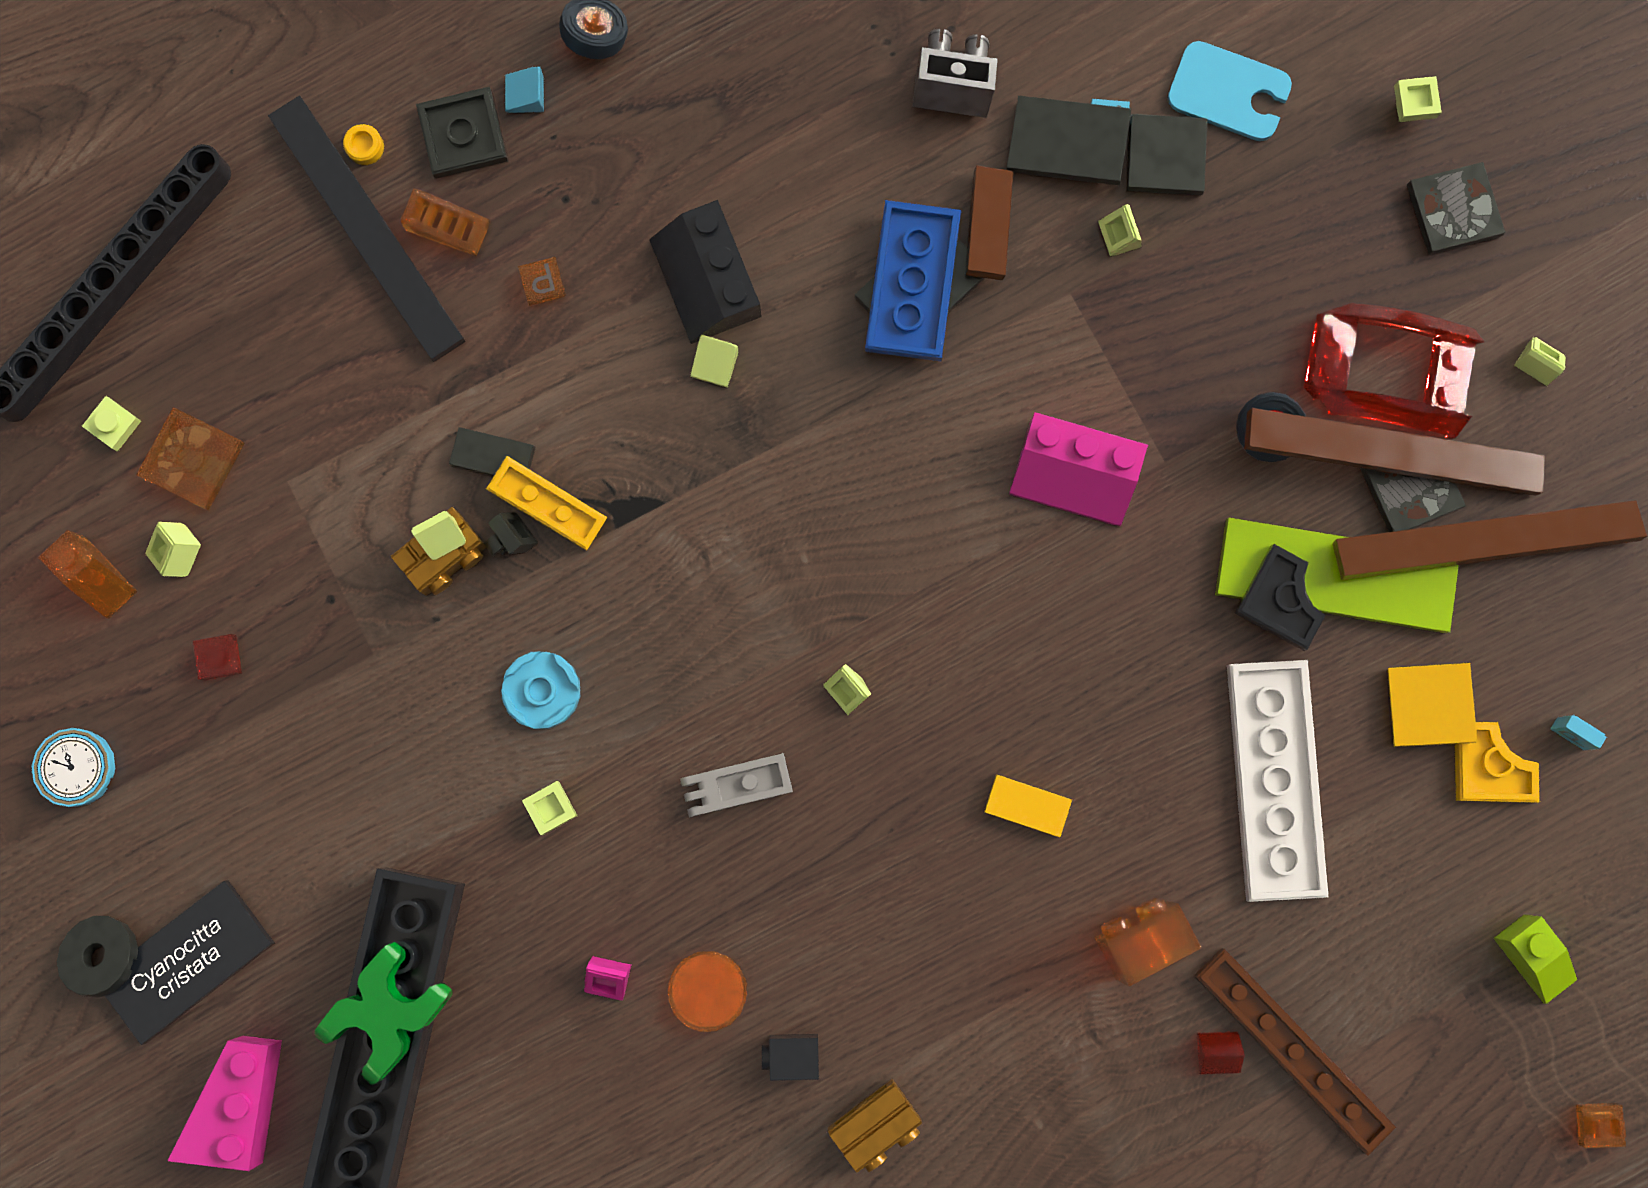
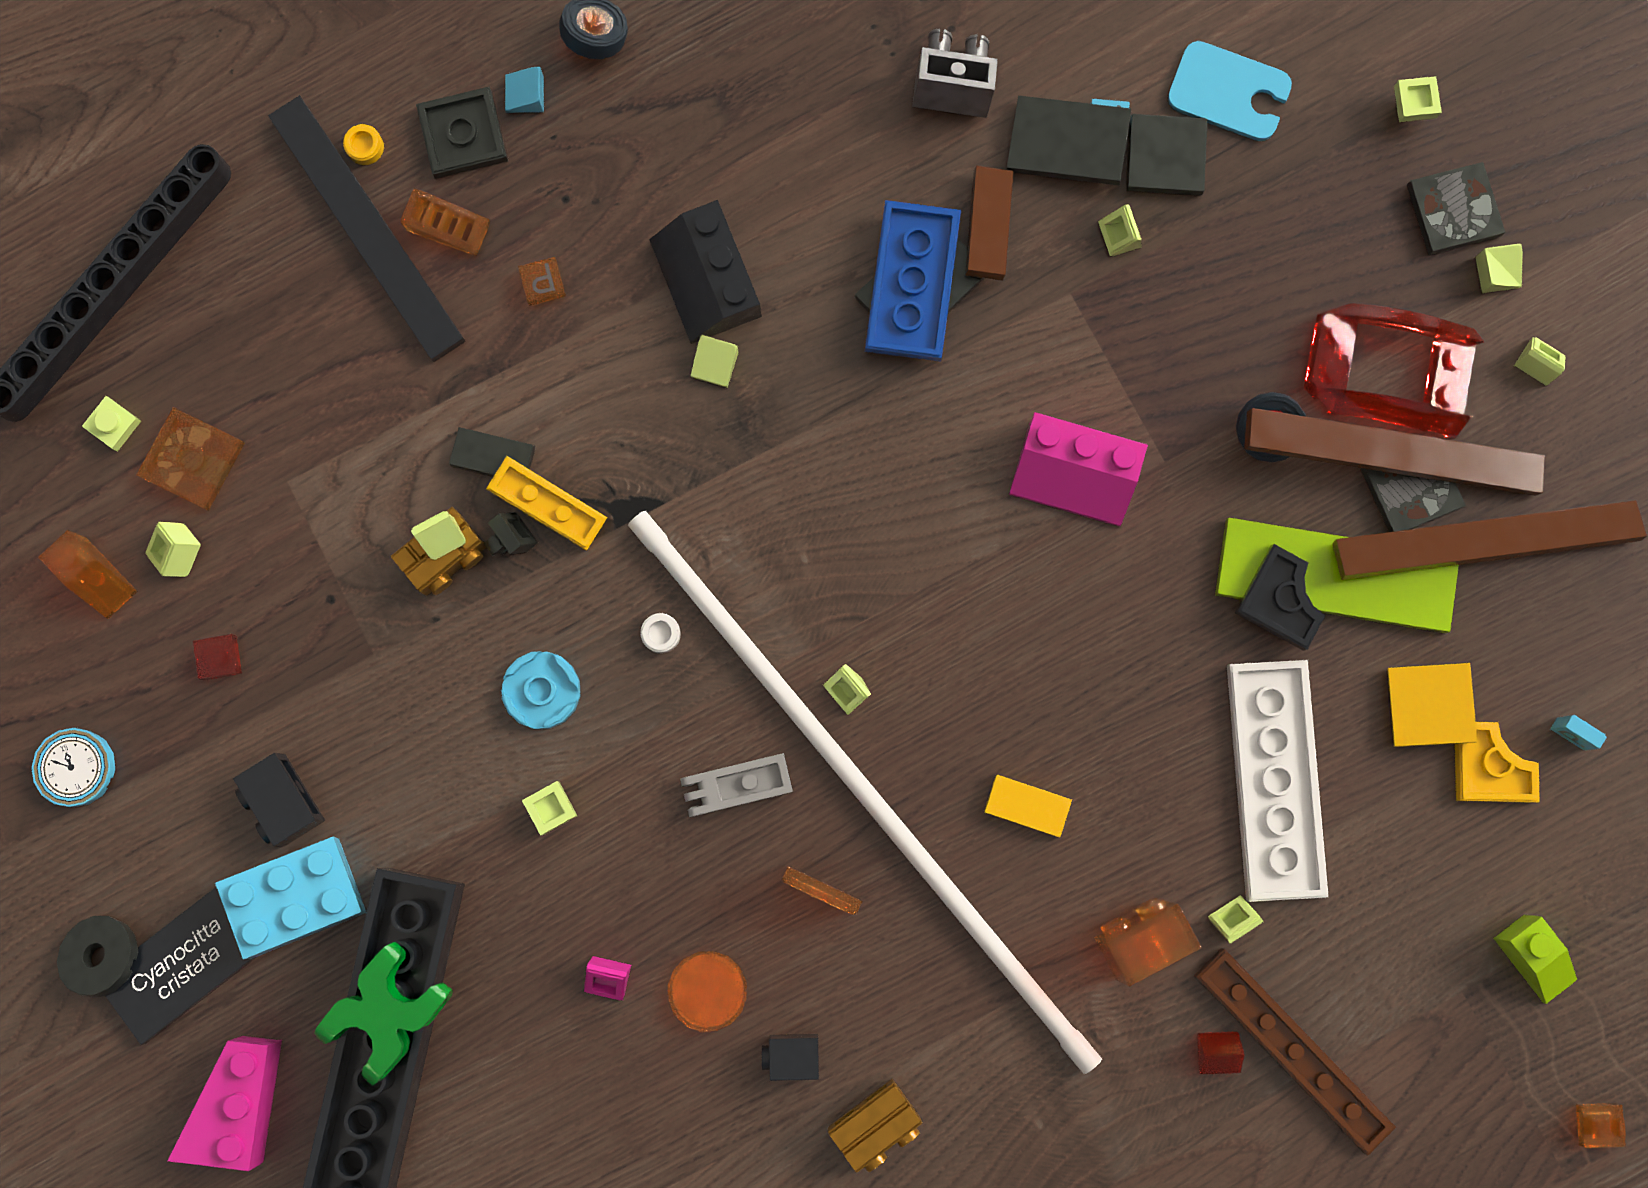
none -> medium azure brick [215,837,367,959]
none -> black brick [233,753,325,846]
none -> white piece [628,511,1102,1074]
none -> white tile [641,613,681,653]
none -> clear orange tile [782,865,863,915]
none -> yellowish green slope [1208,895,1263,943]
none -> yellowish green slope [1475,244,1523,293]

